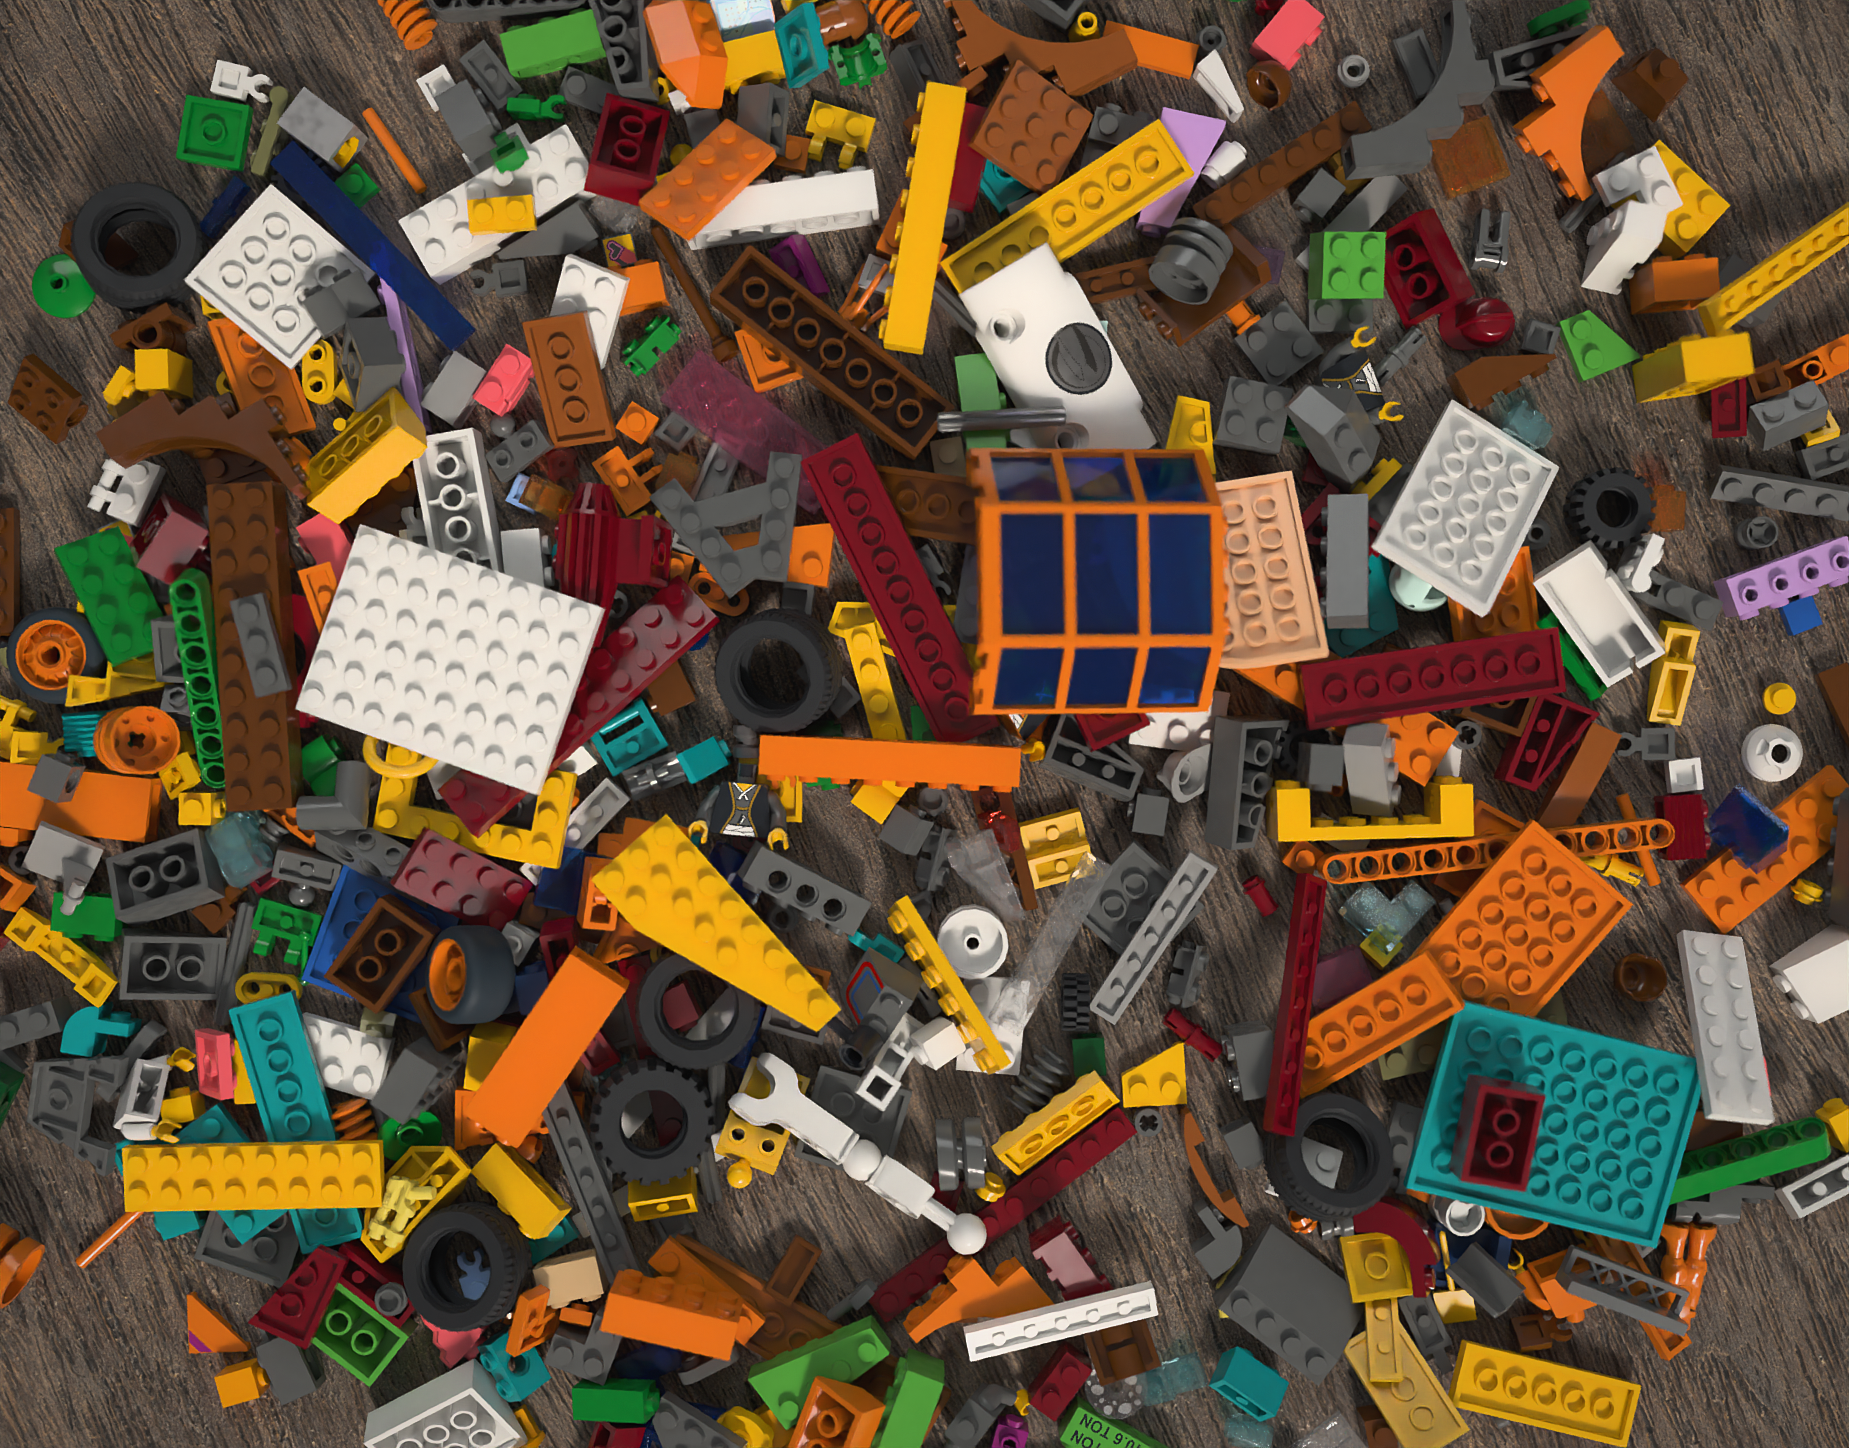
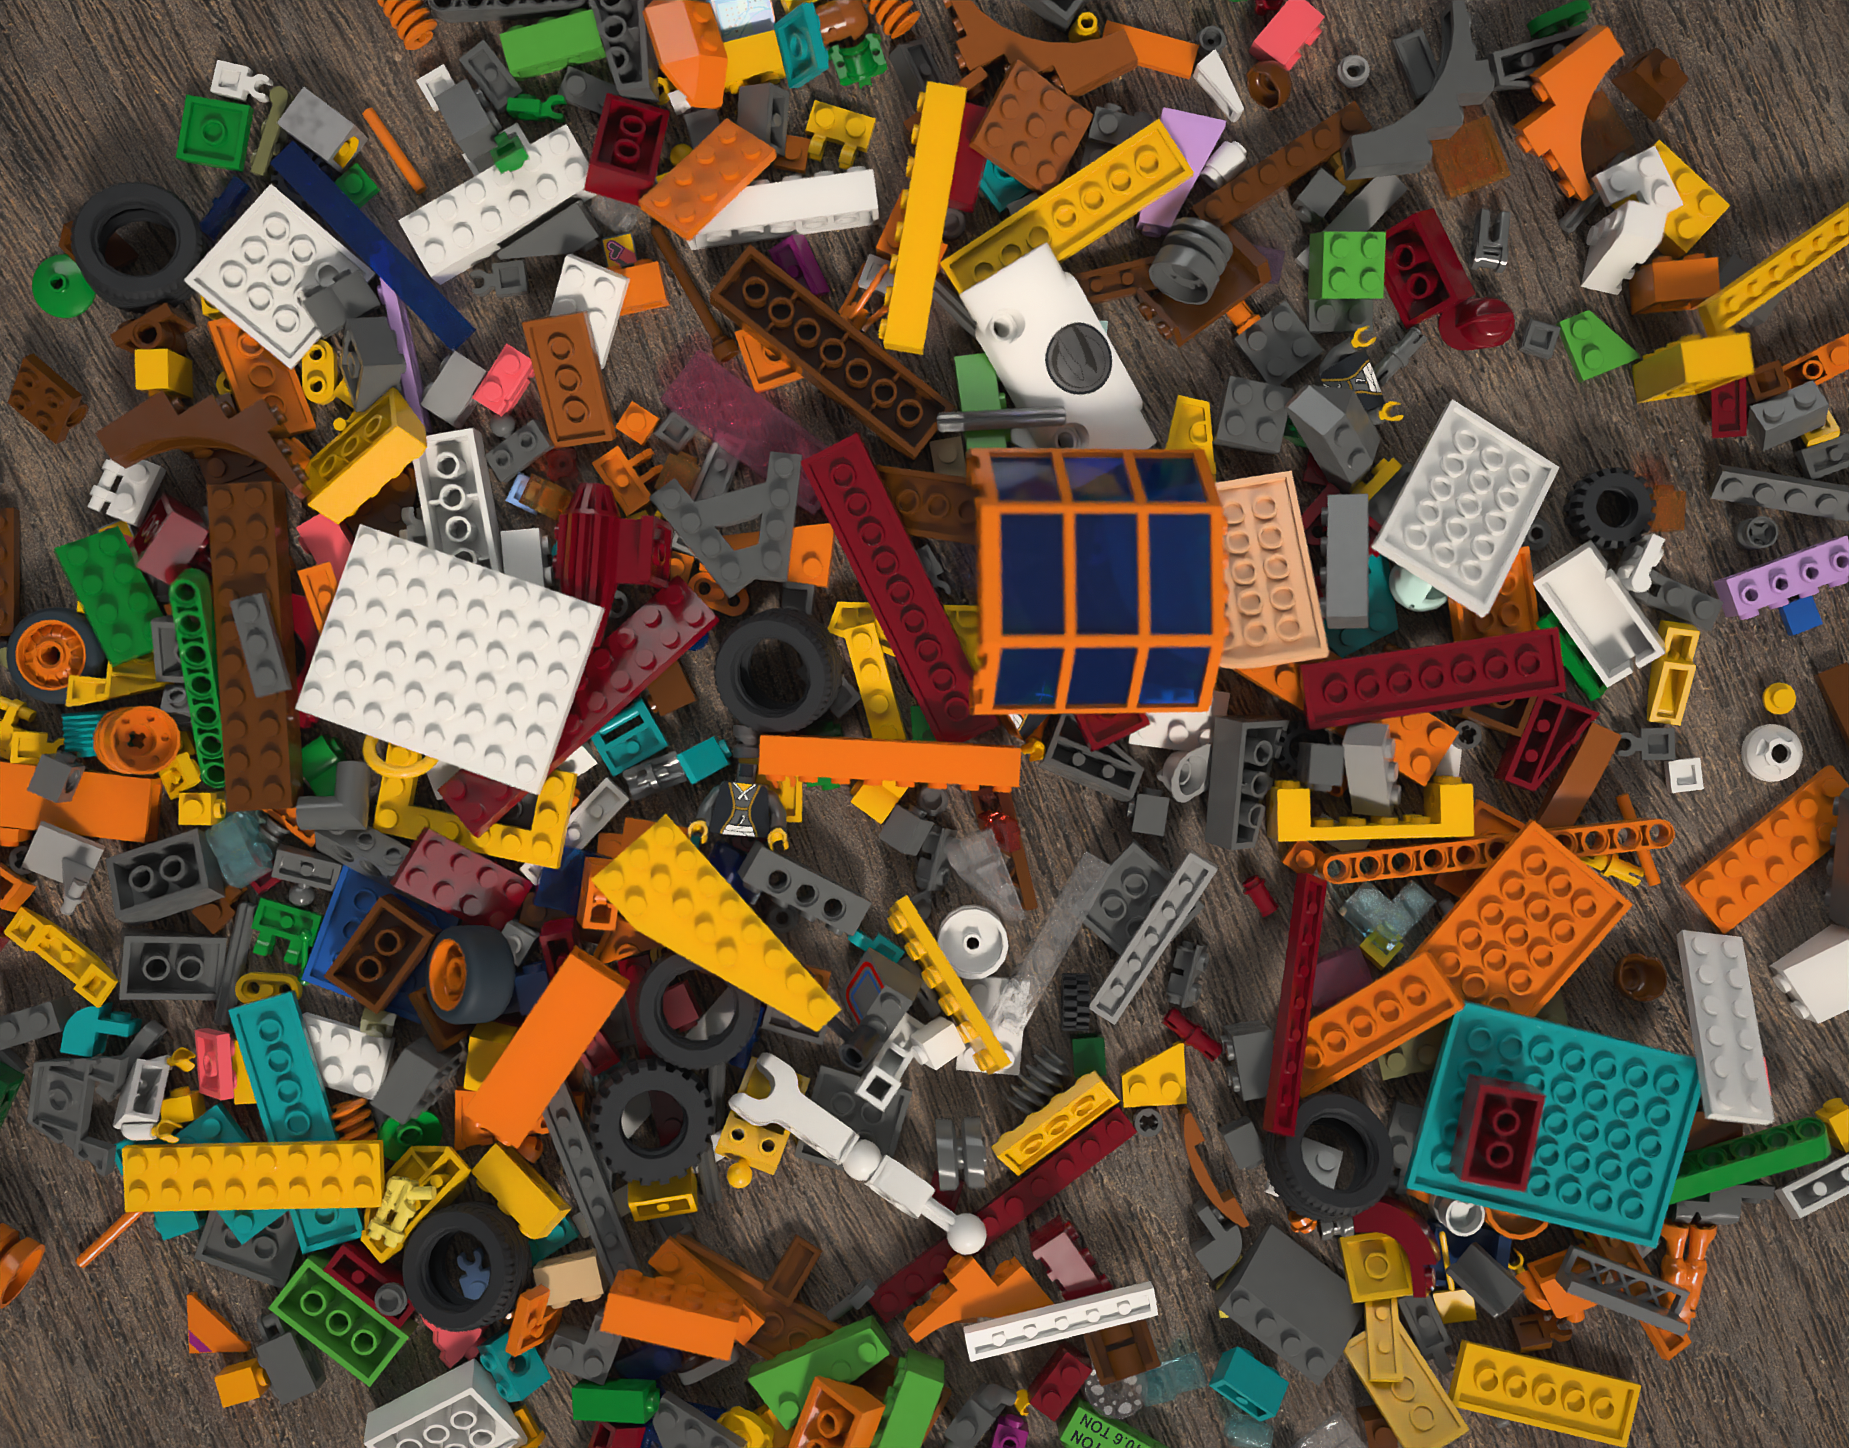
green brick [50,890,128,941] -> none
yellow wing [103,365,149,421] -> none
dark red wing [247,1244,350,1349] -> none
yellow plate [467,194,537,236] -> none
orange plate [559,1303,595,1328] -> none
green hinge [620,314,682,377] -> none
dark grey plate [953,545,978,645] -> none
yellow plate [975,1172,1006,1202] -> none
yellow slope [1018,807,1096,889] -> none
reddish brown slope [1446,354,1557,411] -> none
clear light blue brick [1499,400,1554,450] -> none
dark red brick [1653,793,1711,861] -> none
clear blue slope [1709,782,1789,874] -> none
yellow plate [1791,878,1824,906] -> none

